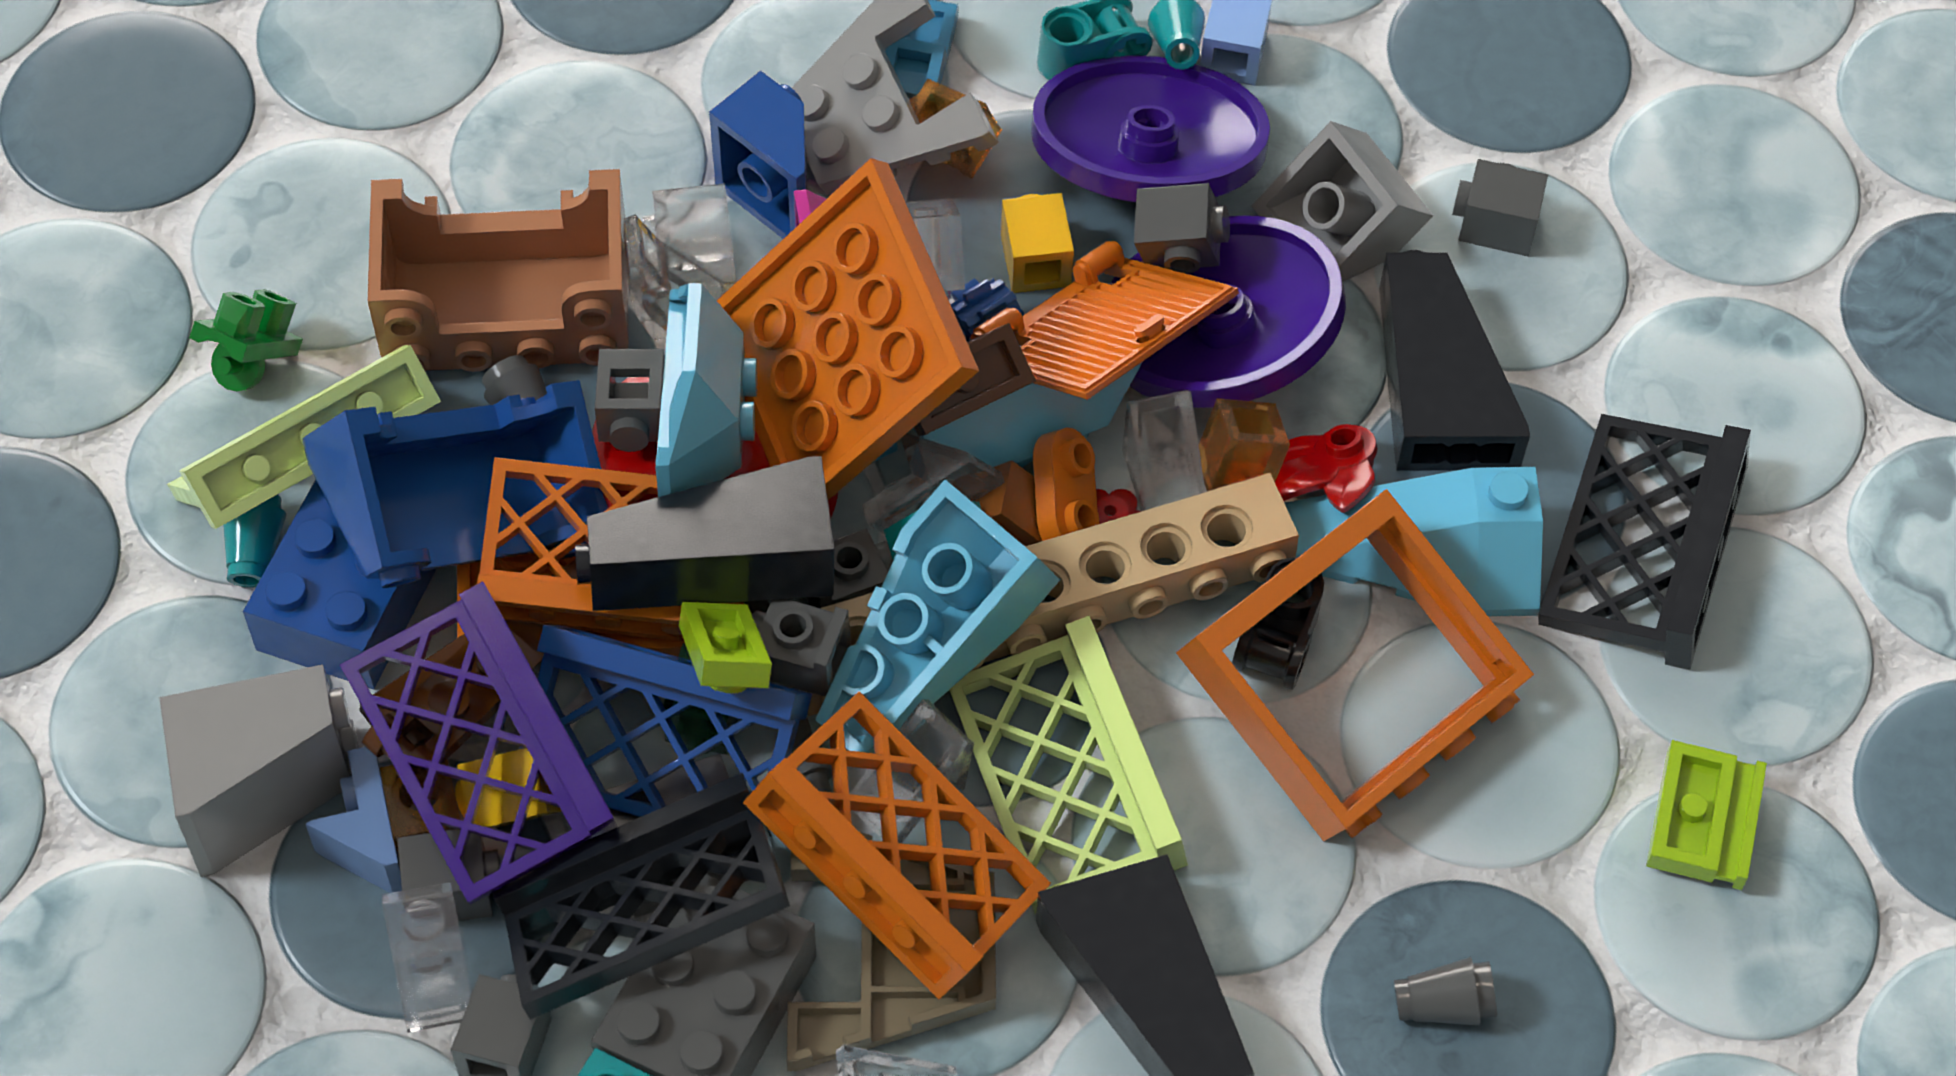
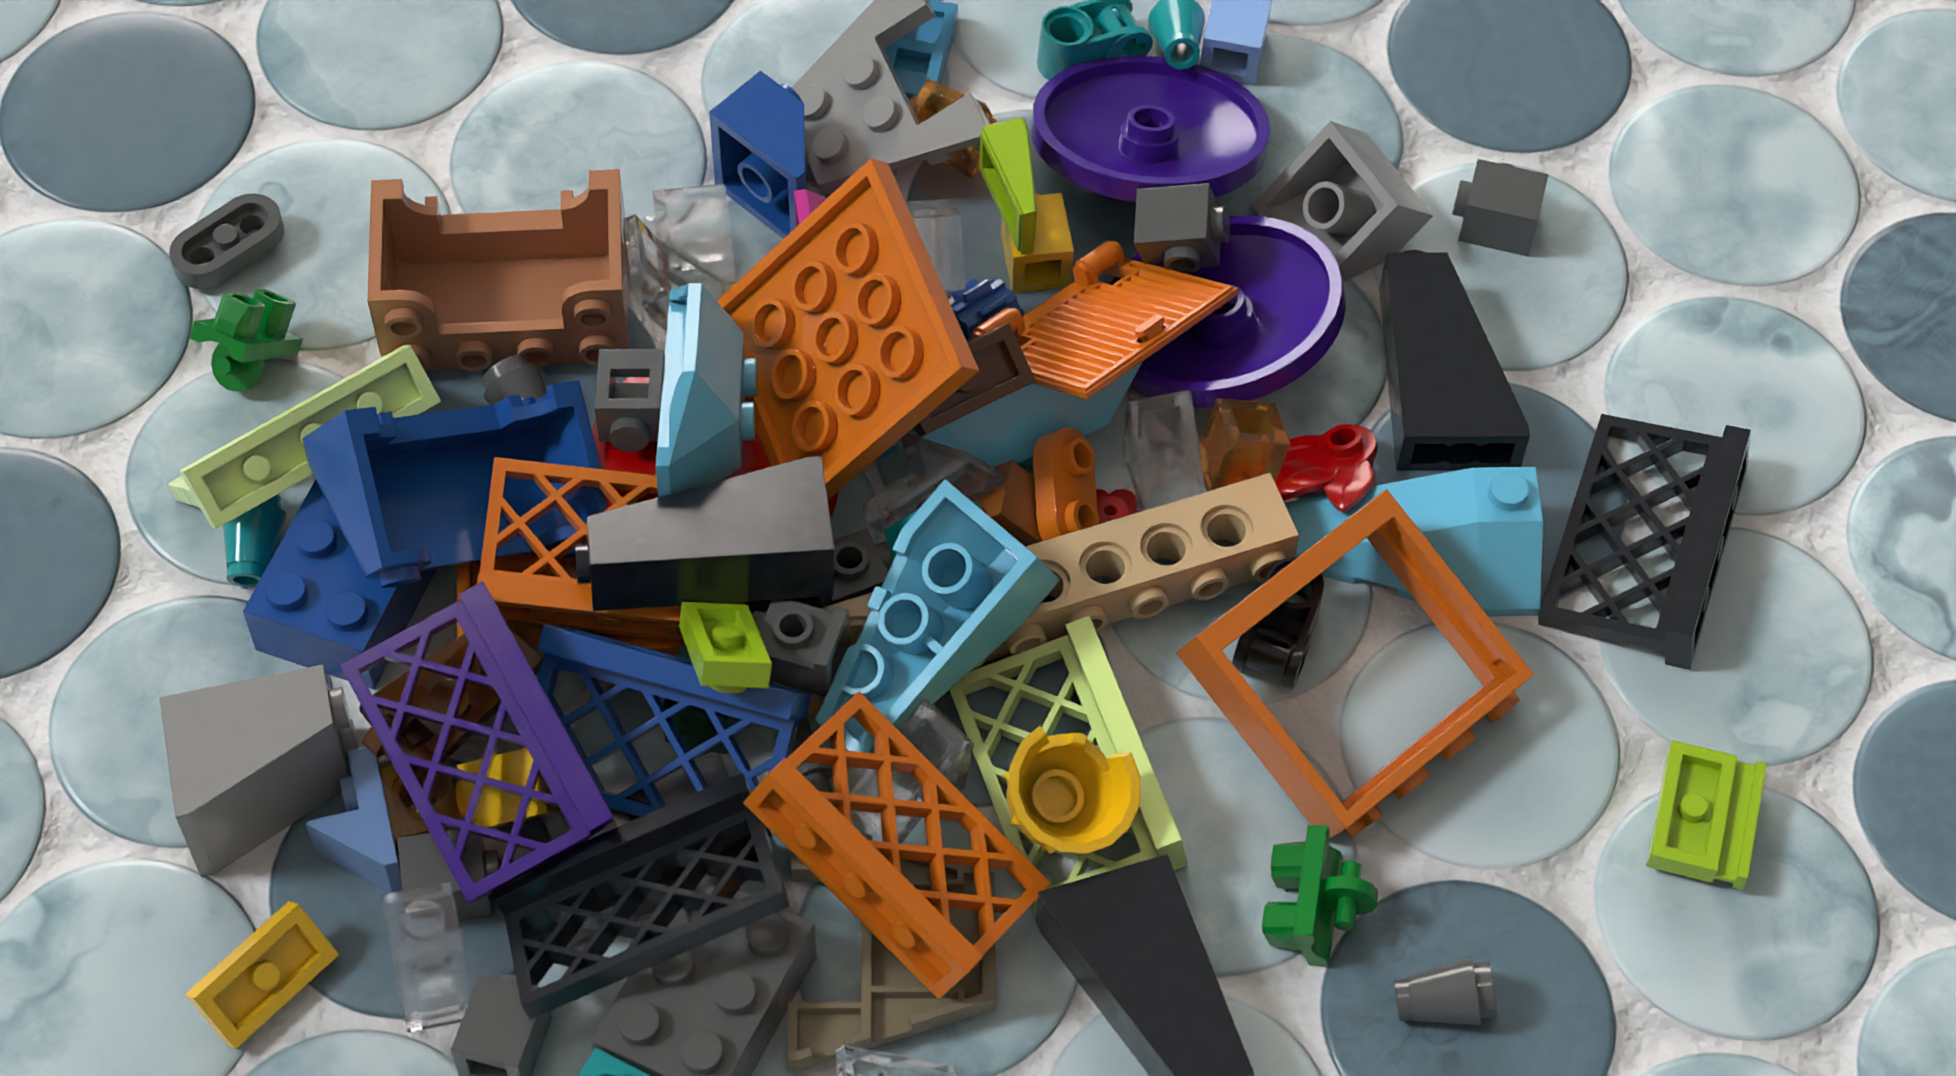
none -> dark grey plate [169,193,284,289]
none -> yellow plate [184,901,339,1049]
none -> lime slope [979,117,1037,255]
none -> yellow helmet [1003,725,1141,854]
none -> green hips [1262,825,1378,966]

